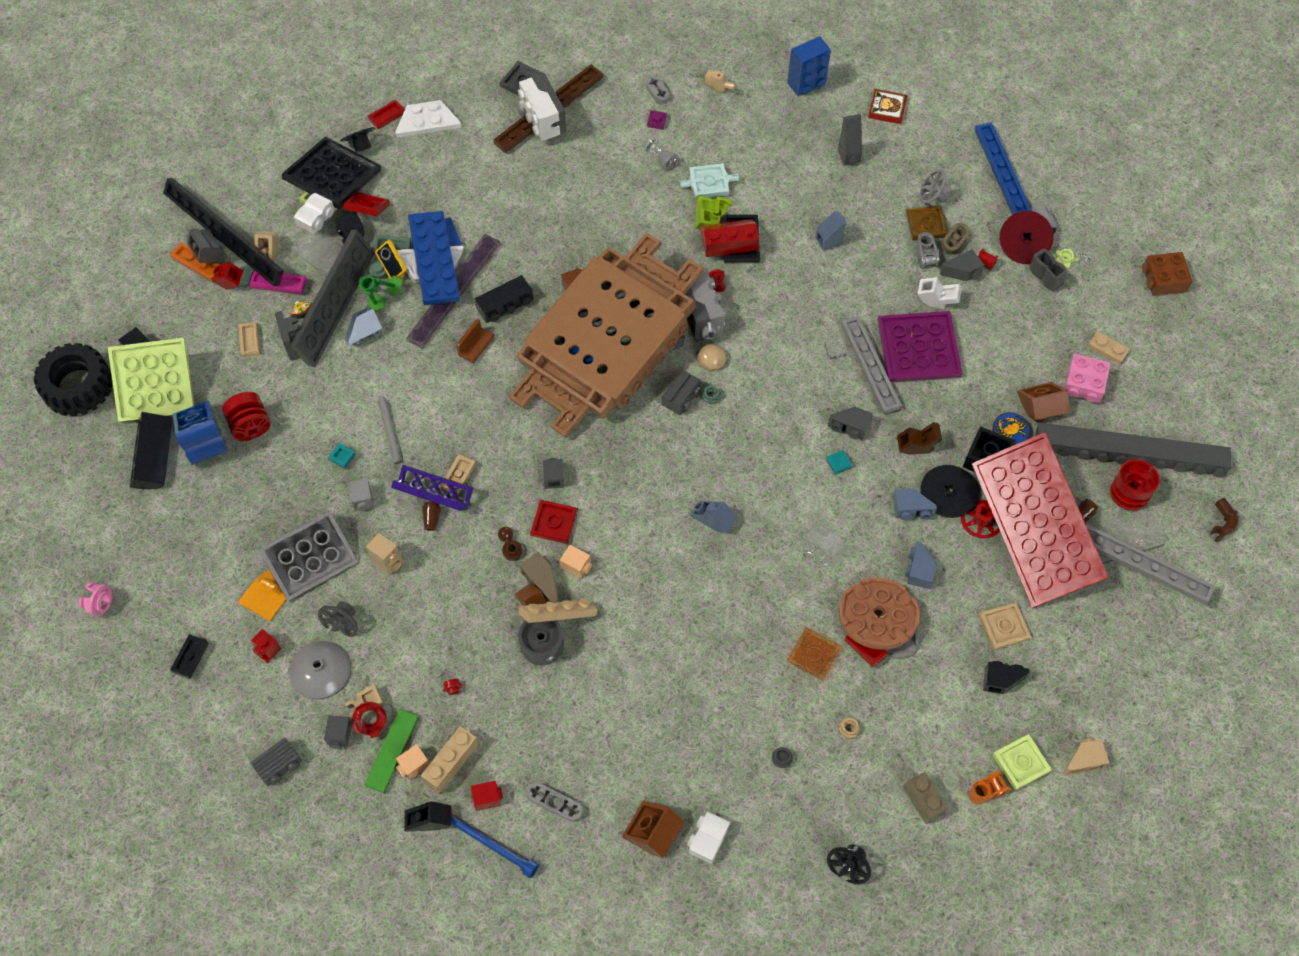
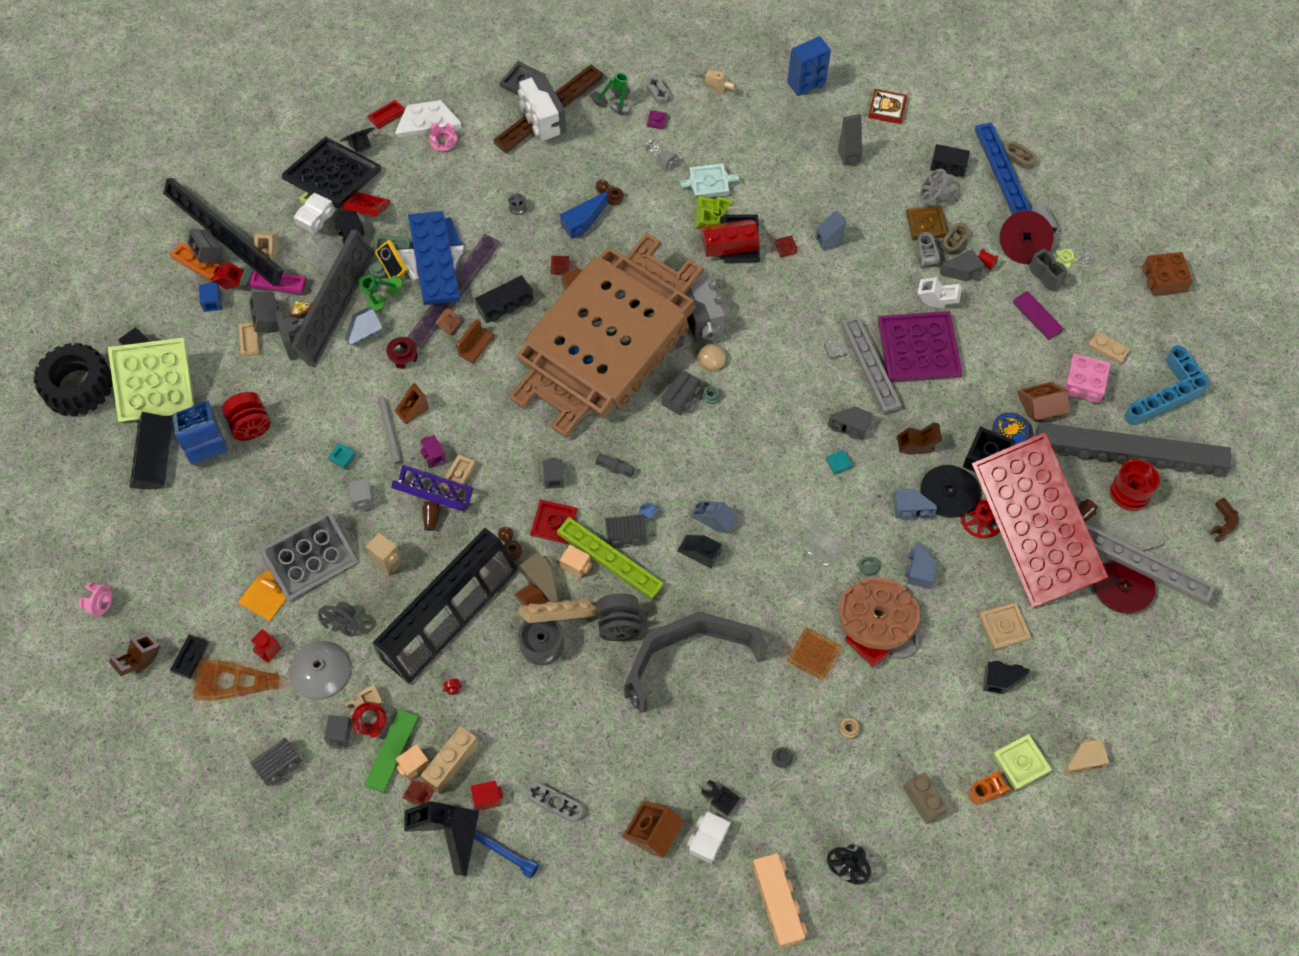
red bush [709,269,726,293] -> none
none -> reddish brown brick [109,632,160,676]
none -> clear orange plate [193,660,279,701]
none -> blue brick [199,283,222,312]
none -> dark grey brick [249,292,279,332]
none -> black window [372,528,518,684]
none -> dark red piece [386,337,418,369]
none -> dark orange slope [395,383,429,424]
none -> clear red slope [402,780,434,806]
none -> magenta brick [420,435,446,469]
none -> bright pink piece [429,122,457,151]
none -> nougat plate [436,308,461,335]
none -> black slope [443,806,479,876]
none -> flat silver wheel [508,193,526,215]
none -> clear red plate [550,256,570,275]
none -> lime plate [557,517,664,601]
none -> blue slope [560,192,608,239]
none -> plant [590,73,630,114]
none -> reddish brown plate [595,180,624,206]
none -> dark grey pin [595,453,635,478]
none -> dark grey wheel [597,593,641,641]
none -> dark grey brick [605,514,646,548]
none -> dark grey panel [624,611,768,713]
none -> medium blue plate [639,502,658,519]
none -> black slope [677,535,722,569]
none -> black plate [701,780,740,816]
none -> light nougat brick [752,853,807,949]
none -> clear red plate [775,235,798,258]
none -> sand green piece [858,557,879,576]
none -> black brick [930,144,970,177]
none -> dark tan plate [1004,141,1036,168]
none -> magenta tile [1013,291,1063,340]
none -> dark red piece [1094,561,1155,614]
none -> dark azure beam [1125,345,1209,425]

